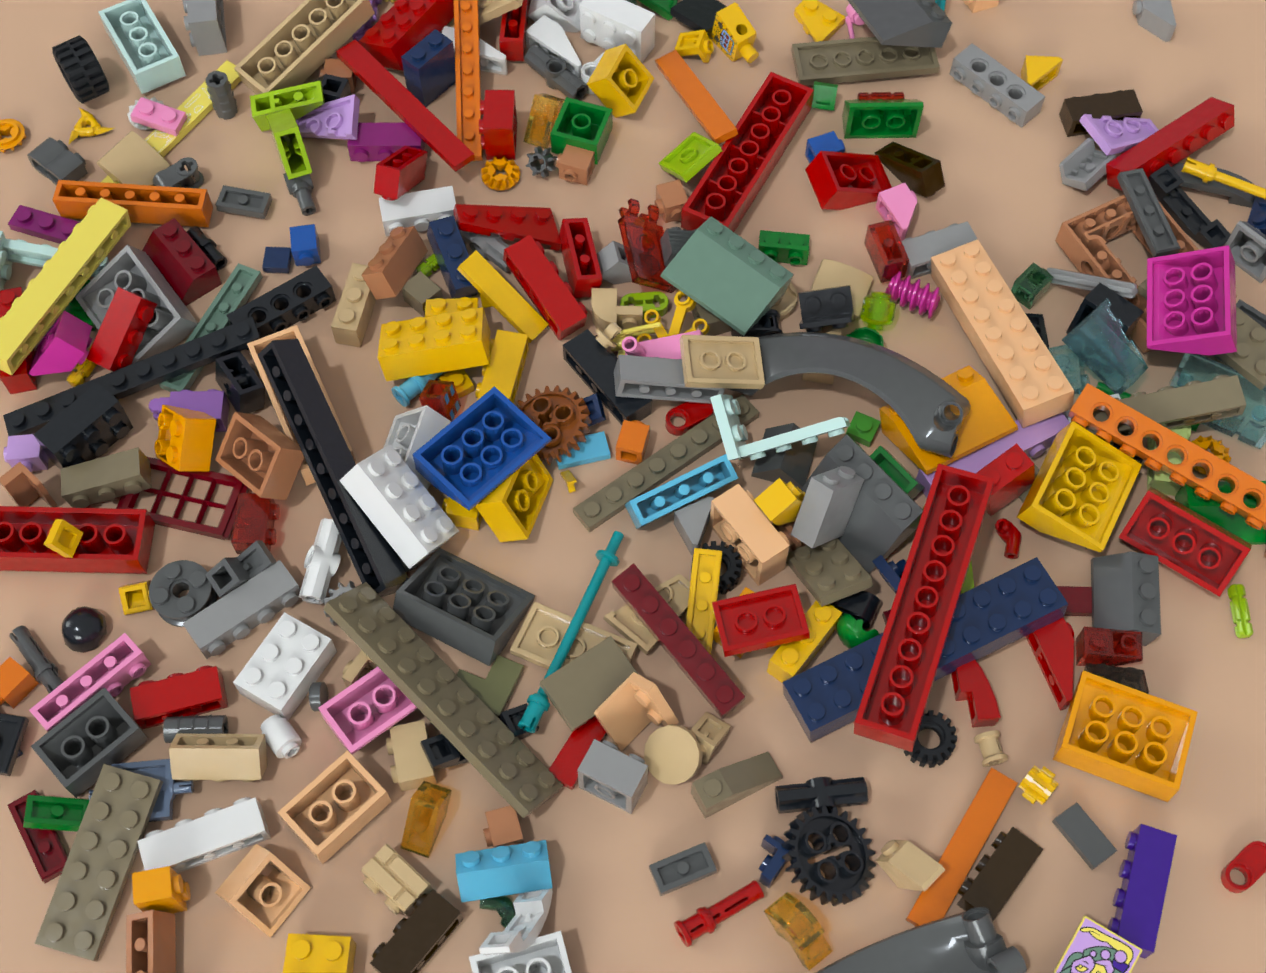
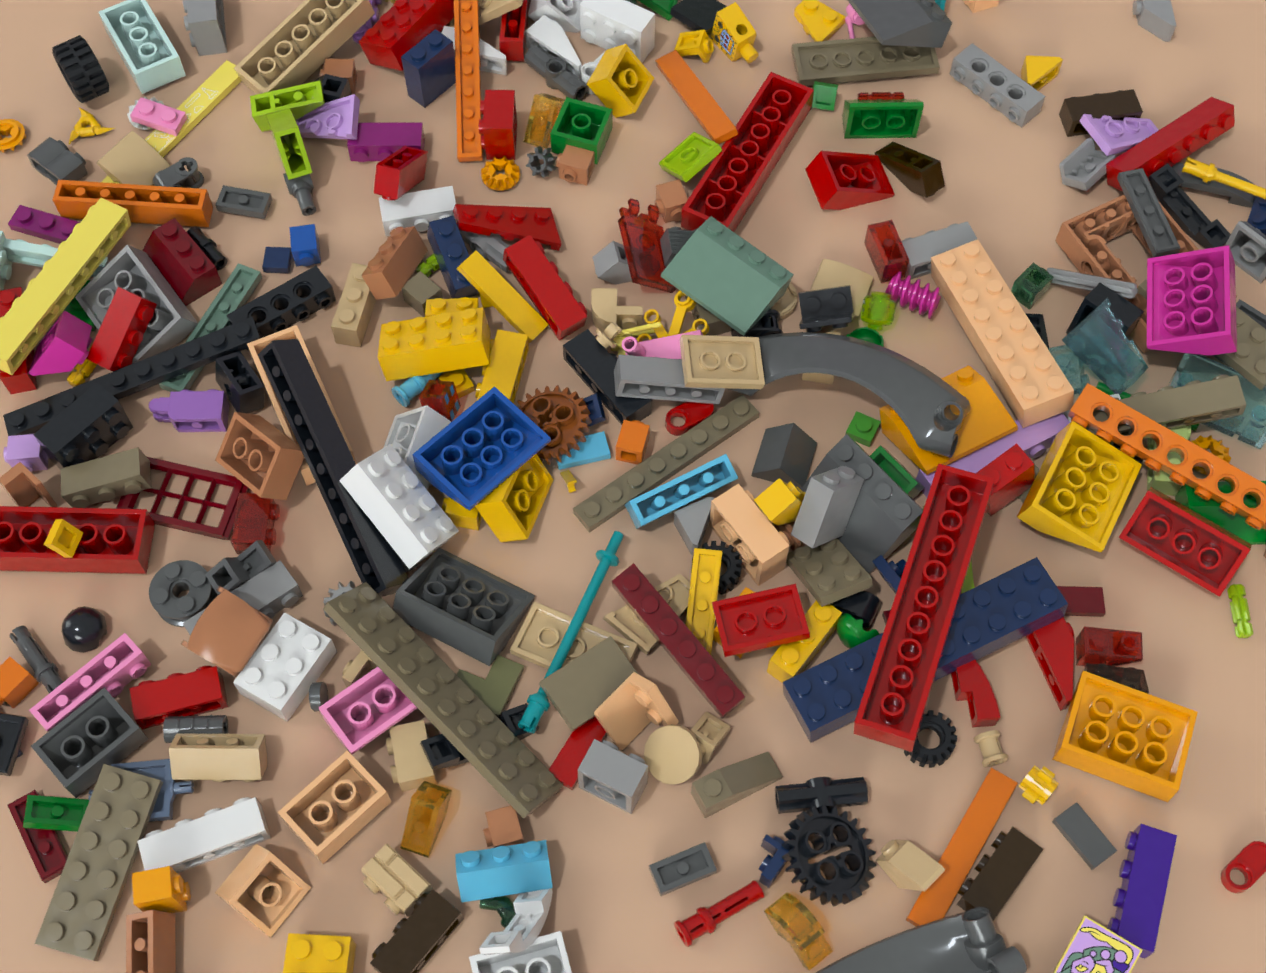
yellow slope [118,580,153,615] -> none
light orange slope [154,405,216,472] -> none
dark grey axle [205,71,238,120] -> none
white brick [260,714,302,758] -> none
white piece [298,518,342,605] -> none
red tile [336,39,475,172] -> none
red brick [559,218,602,298] -> none
lime beam [620,291,669,319] -> none
light aqua bracket [710,394,850,461] -> none
green bracket [758,230,810,265] -> none
blue brick [805,131,845,163] -> none
bright pink slope [876,183,917,243] -> none
red arm [995,518,1021,559] -> none
dark grey slope [1091,552,1161,646] -> none
none -> nougat piece [181,586,274,677]

